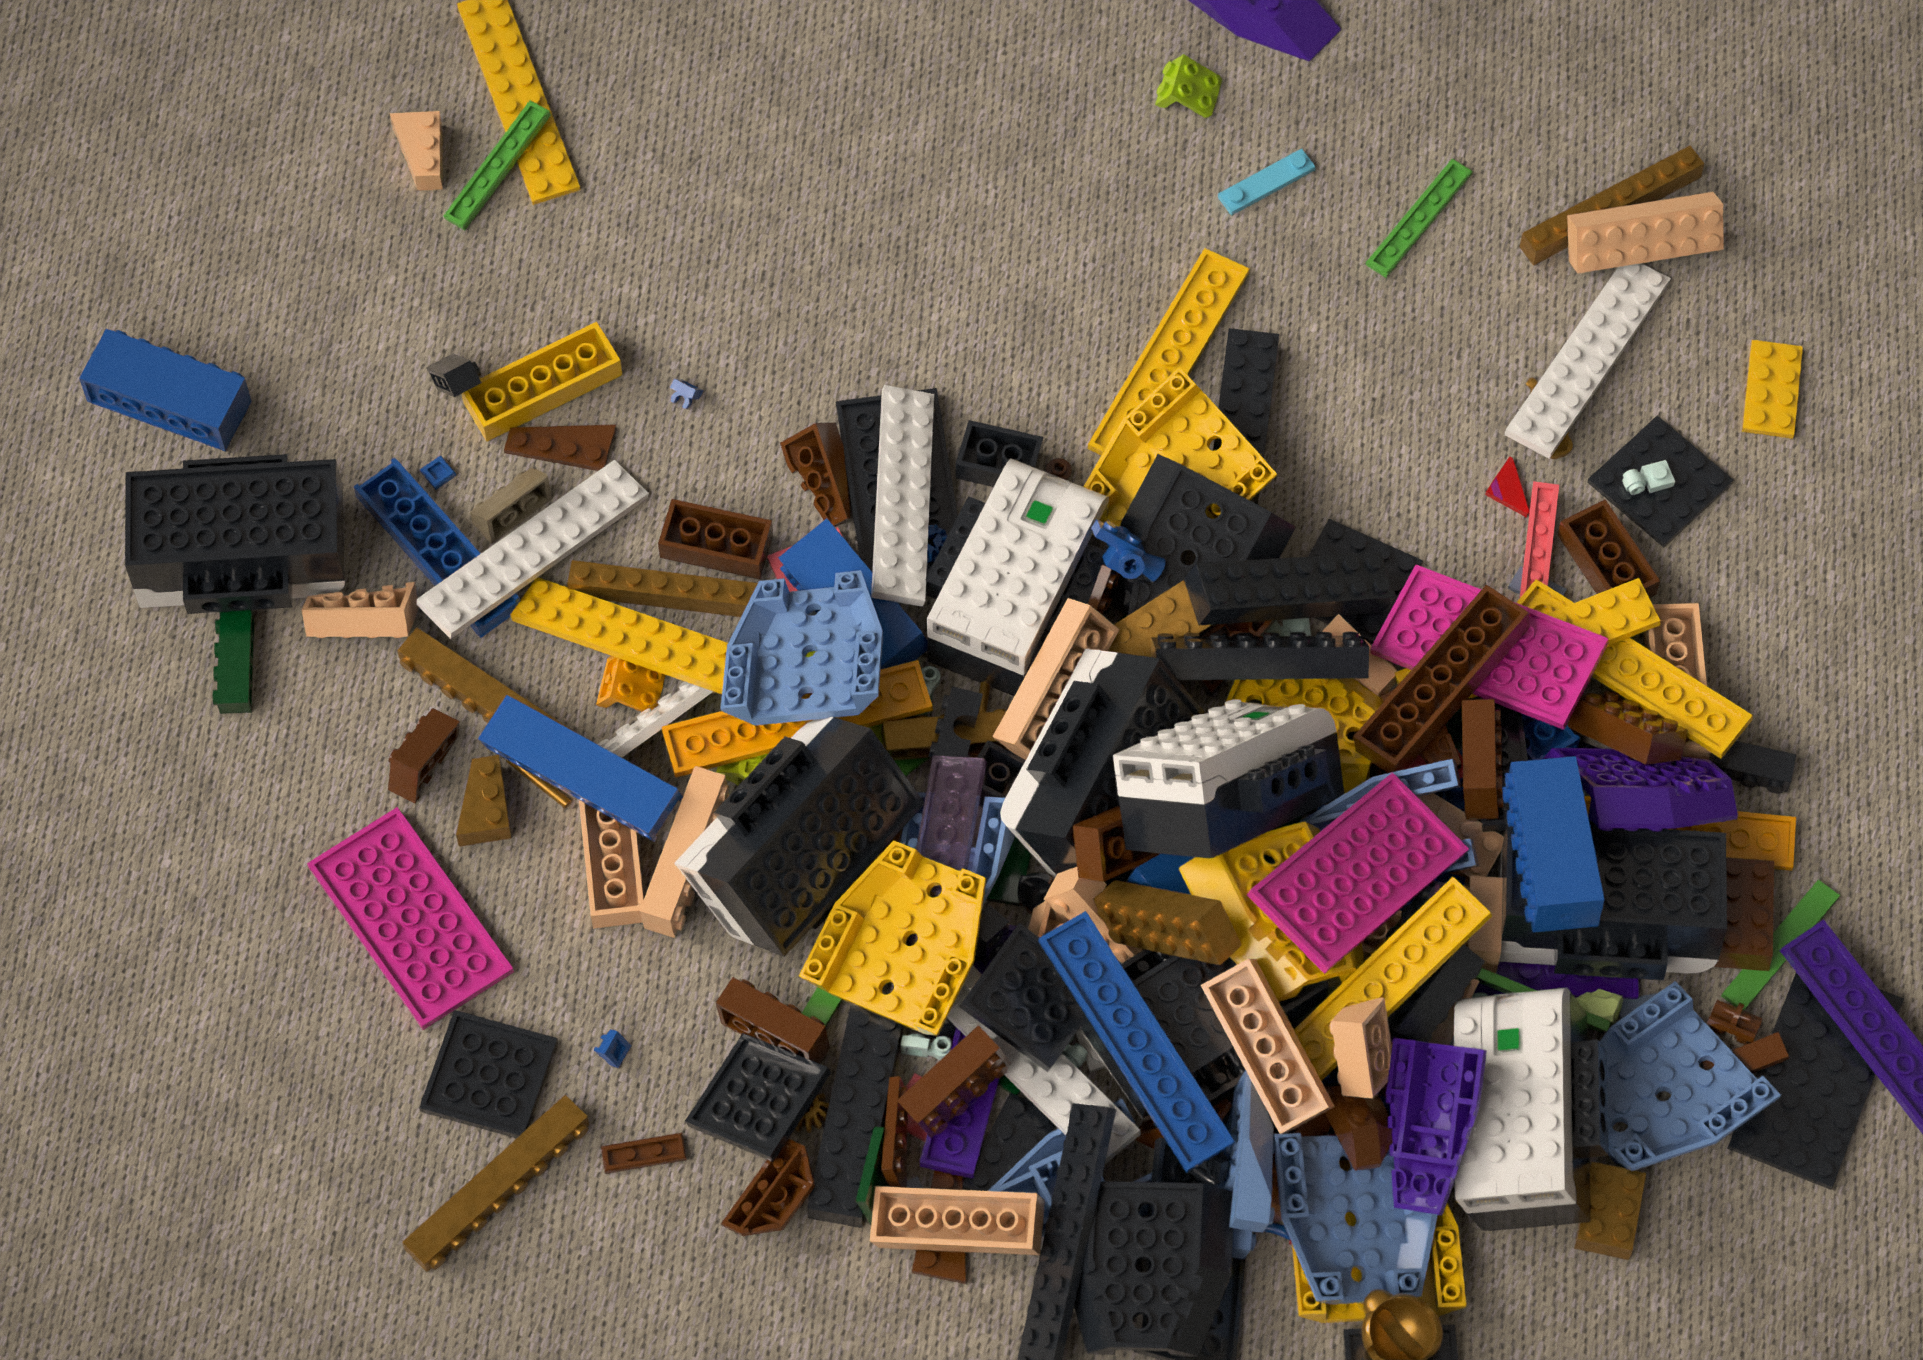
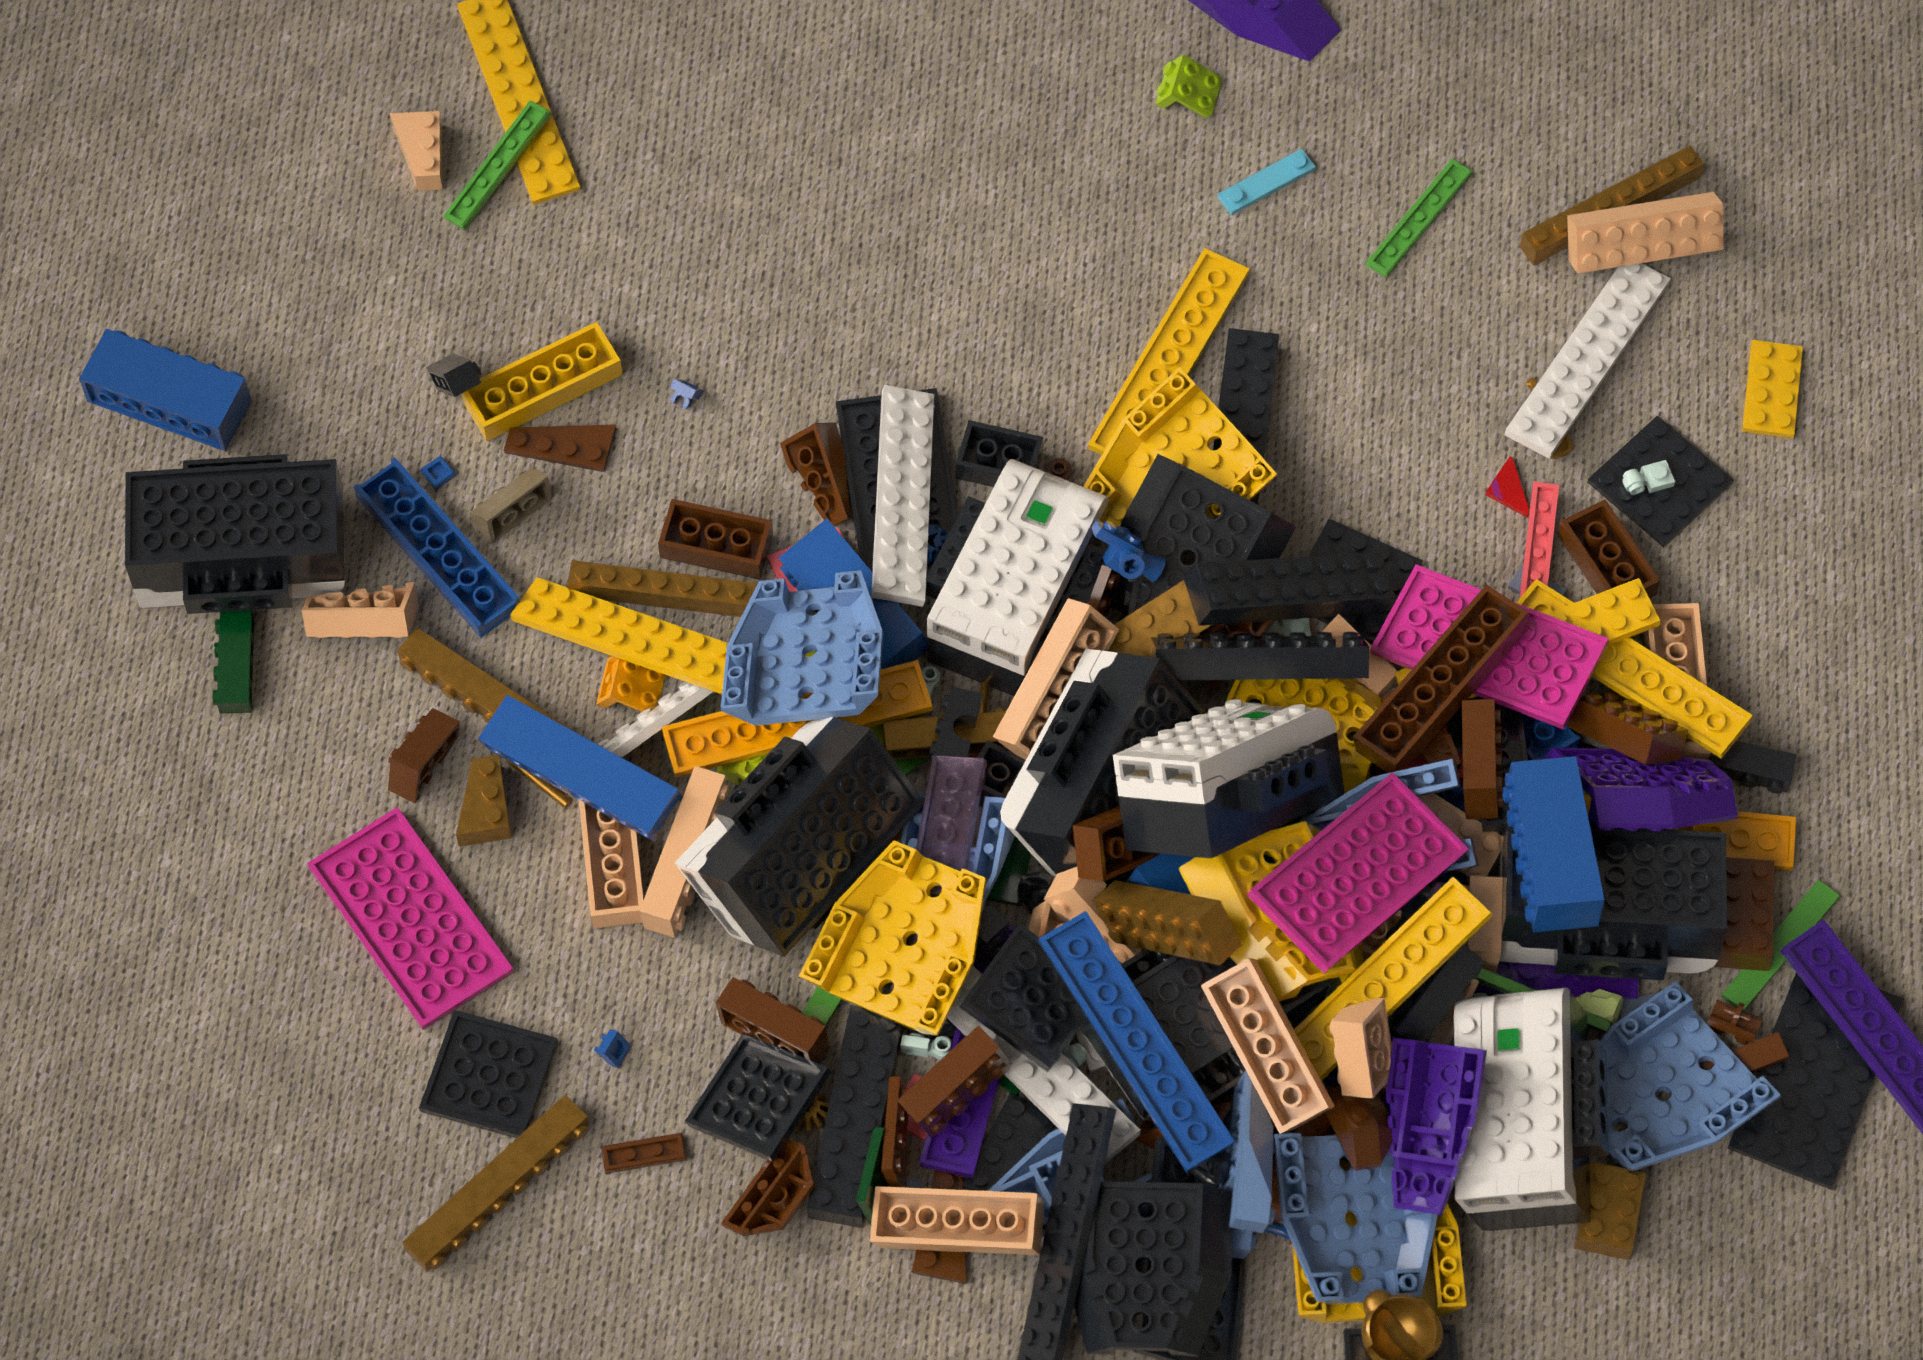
white plate [417,460,649,639] -> none

